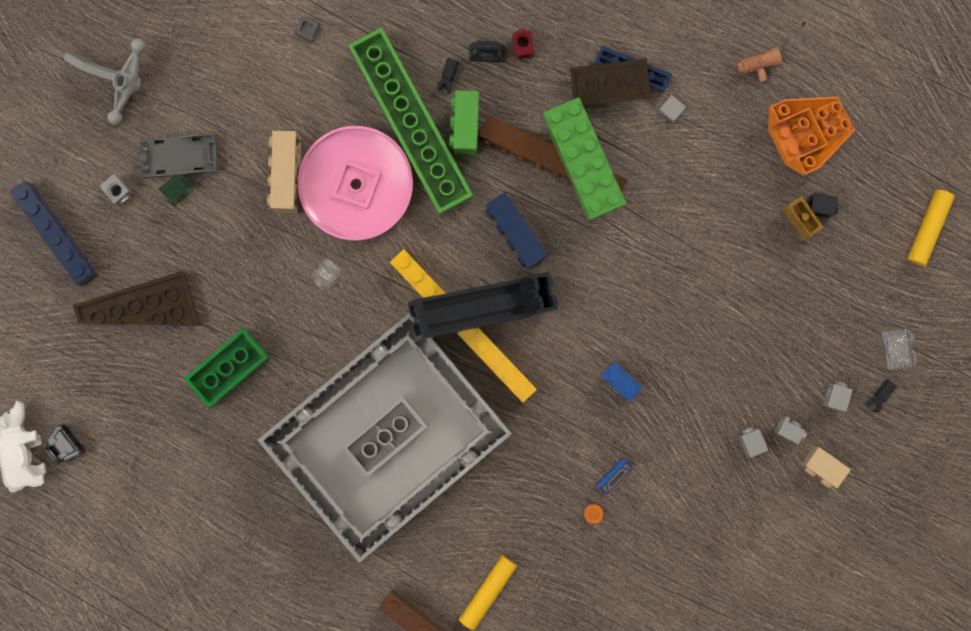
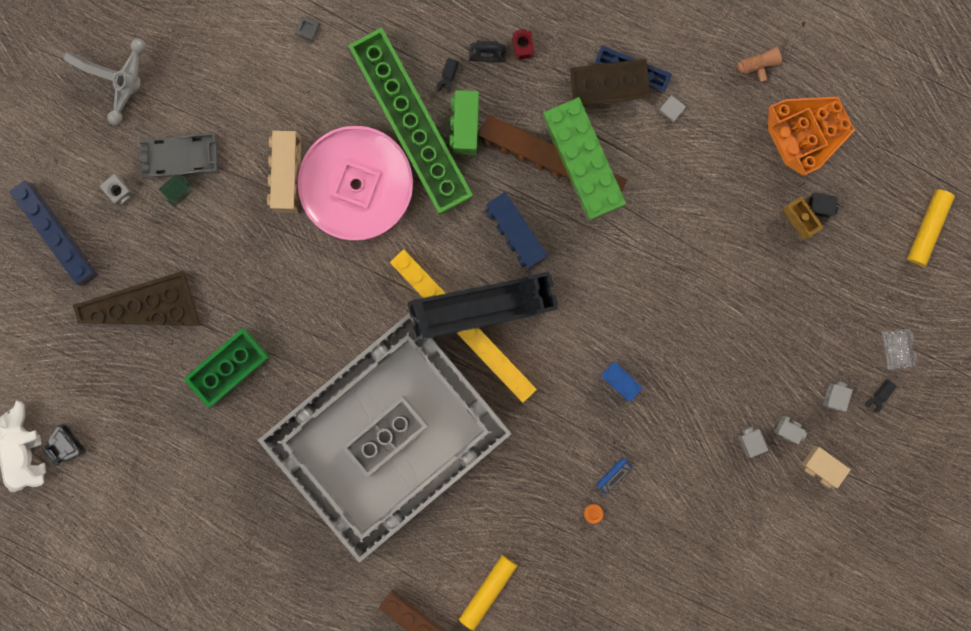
clear brick [312,258,343,289] -> none

